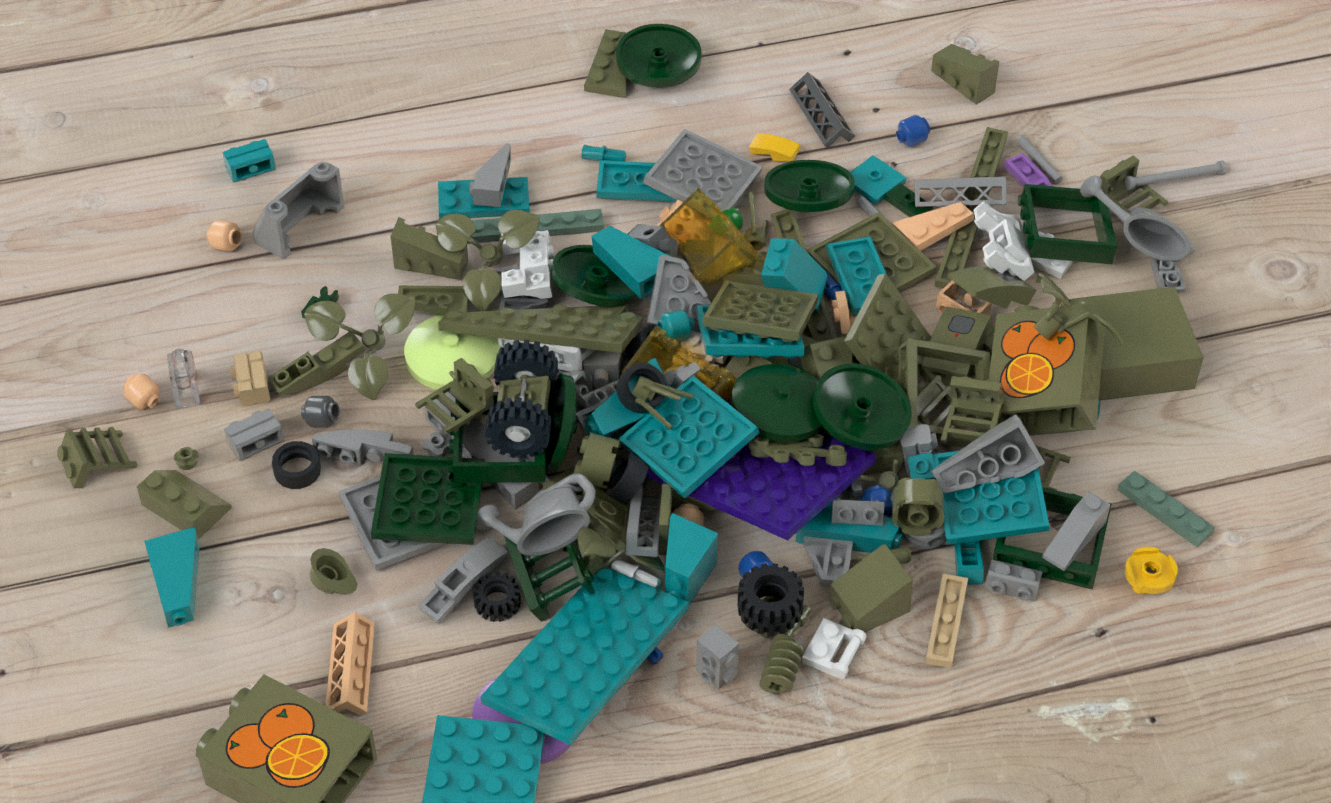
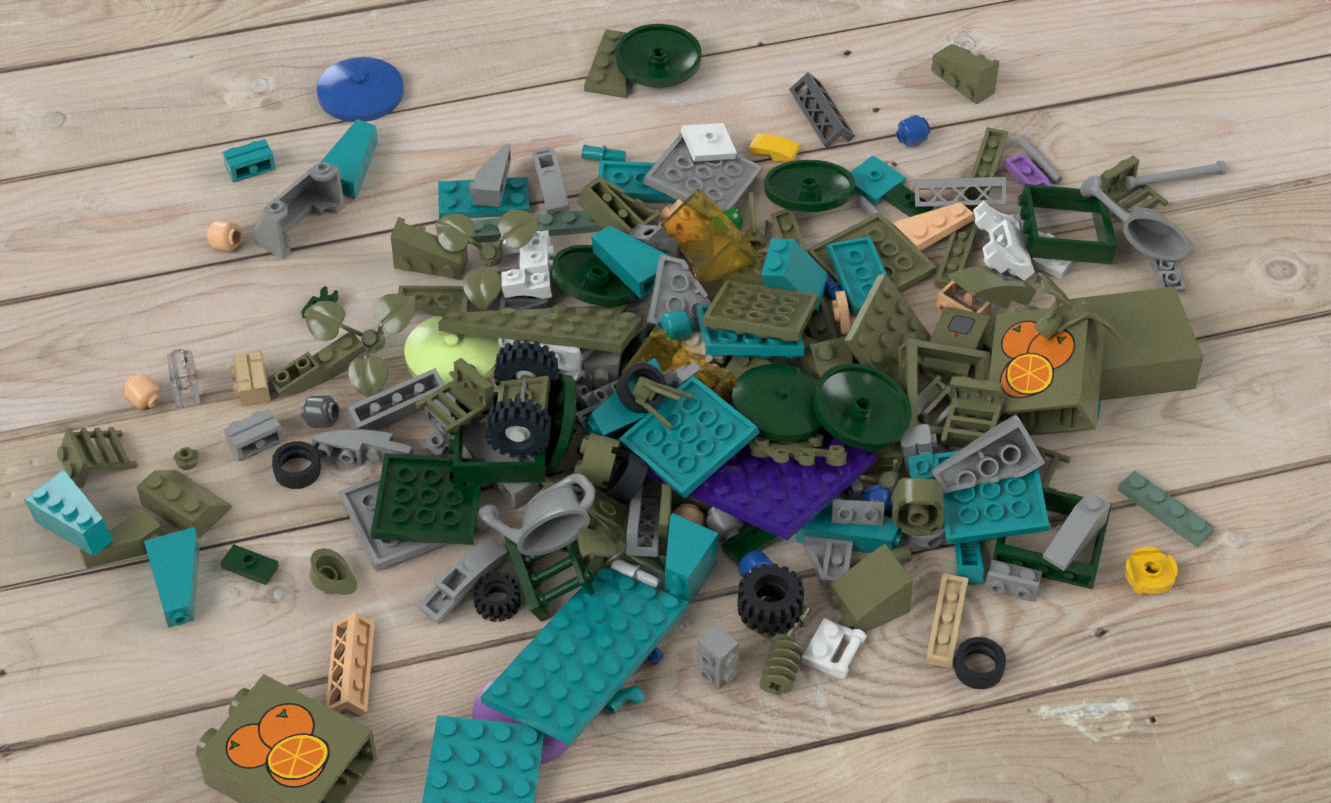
none -> teal wedge [24,470,114,556]
none -> olive slope [79,508,164,568]
none -> dark green plate [220,544,279,585]
none -> blue dish [316,57,404,122]
none -> teal slope [321,119,378,199]
none -> light grey brick [347,368,445,431]
none -> light grey slope [532,147,569,214]
none -> olive wedge [576,176,662,234]
none -> teal arm [605,685,645,714]
none -> white plate [681,123,737,162]
none -> light grey head [706,507,743,541]
none -> dark green plate [722,525,778,566]
none -> black tyre [954,637,1006,689]

